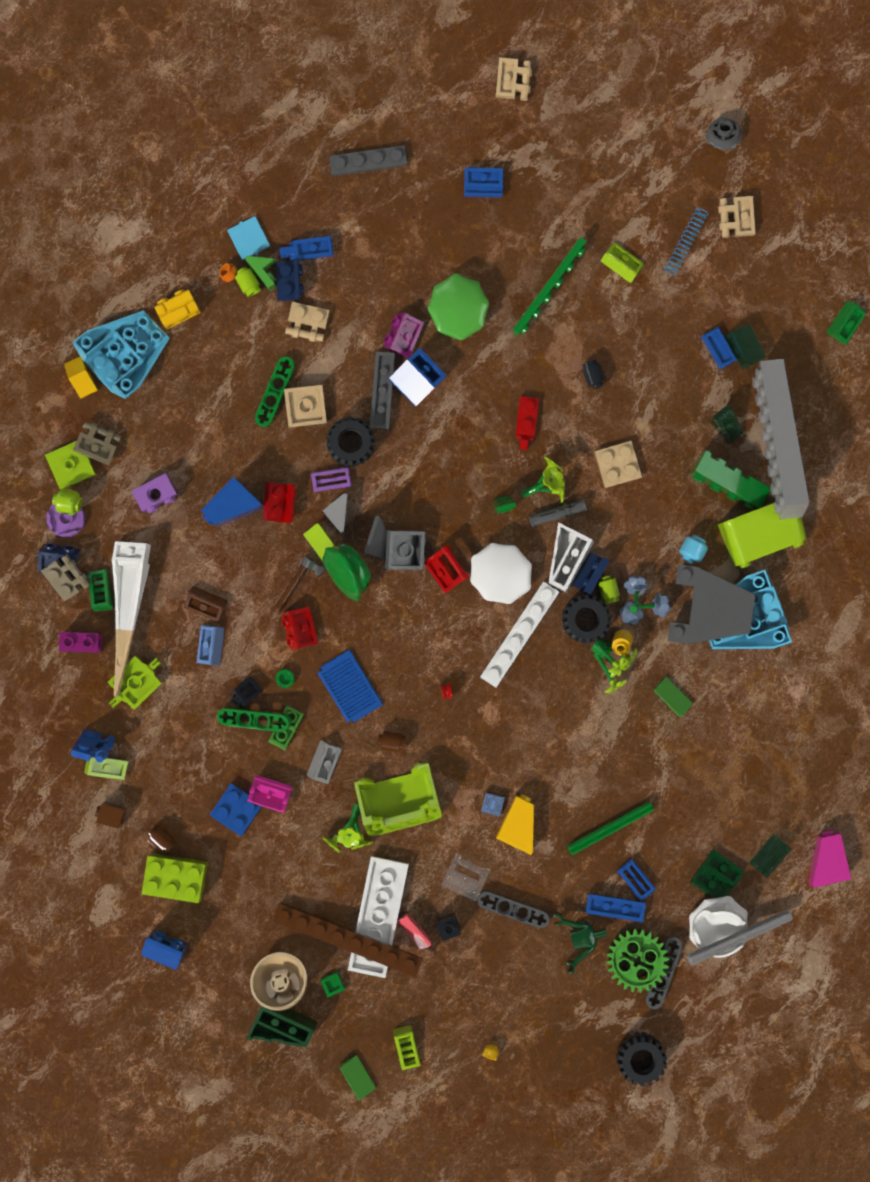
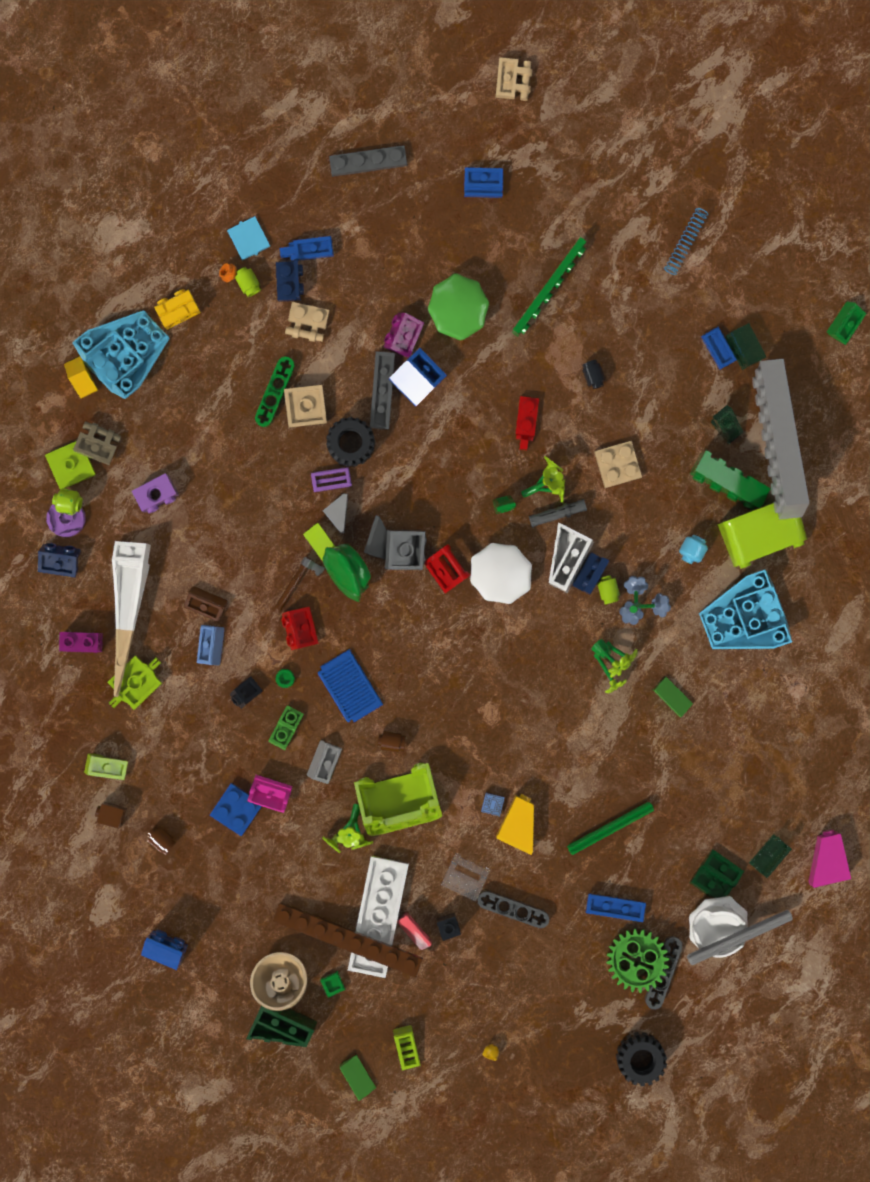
dark tan plate [41,554,90,601] -> none
blue plate [71,729,115,763] -> none
green slope [88,569,113,612] -> none
lime brick [142,853,208,903] -> none
blue slope [201,477,264,526] -> none
green beam [217,707,292,732] -> none
bright green slope [245,256,276,292] -> none
red bracket [263,482,296,523] -> none
red bush [441,682,453,700] -> none
white plate [480,581,559,687] -> none
dark green piece [552,912,607,974] -> none
black tyre [561,595,611,643] -> none
lime slope [601,242,645,283] -> none
yellow brick [612,629,633,655] -> none
blue tile [617,858,656,901] -> none
dark grey wedge [668,565,756,644] -> none
dark grey piece [706,118,743,150] -> none
tan plate [718,196,755,238] -> none

